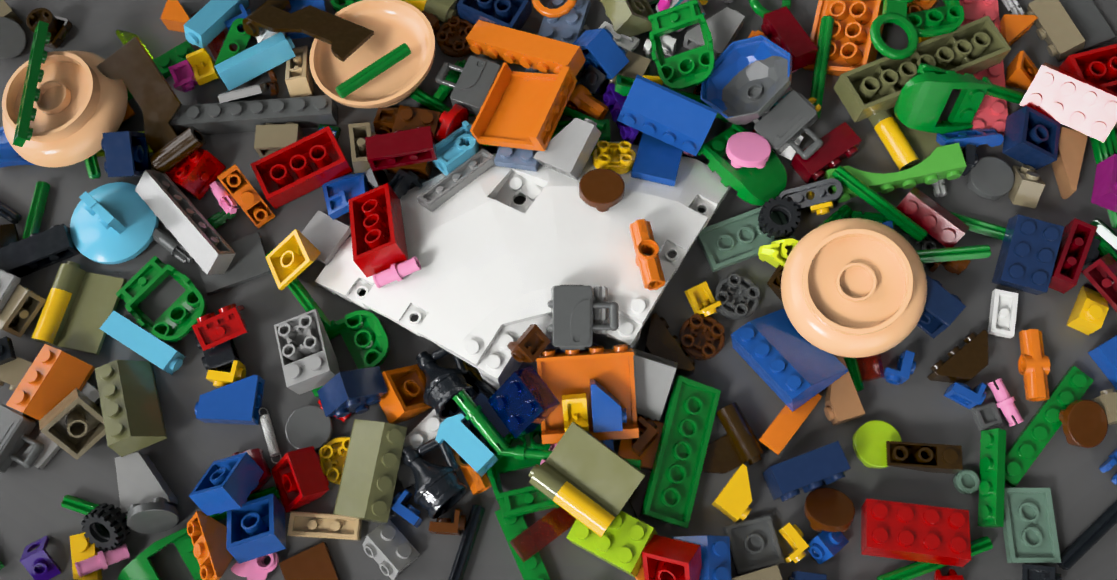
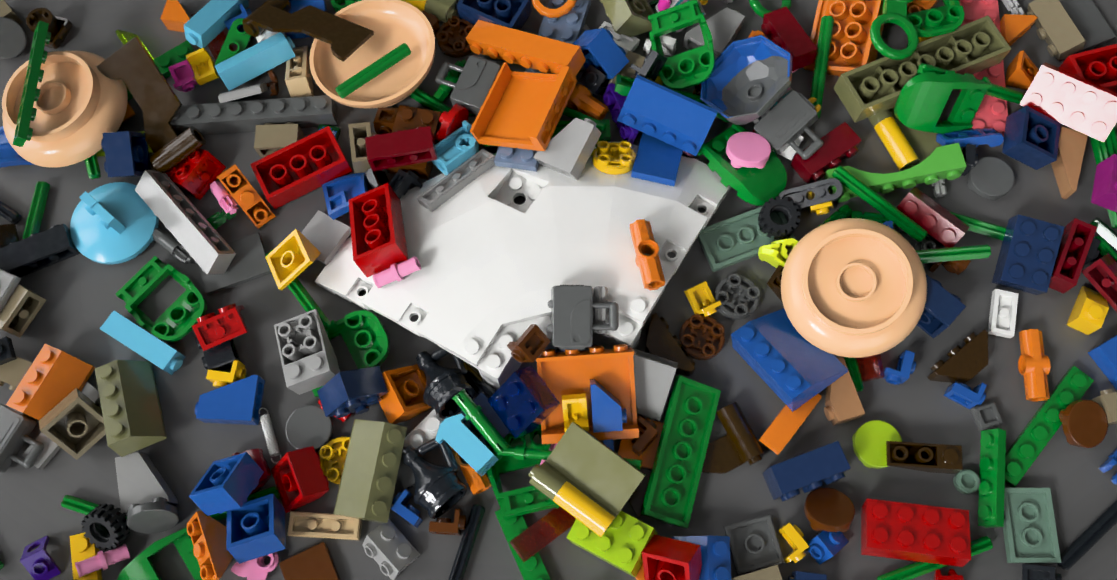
olive door [31,261,127,355] -> none
reddish brown tile [579,168,625,212] -> none
yellow slope [712,464,752,522] -> none
bright pink pin [987,378,1024,427] -> none
dark tan slope [1008,165,1045,209] -> none
none -> black bracket [630,50,667,81]

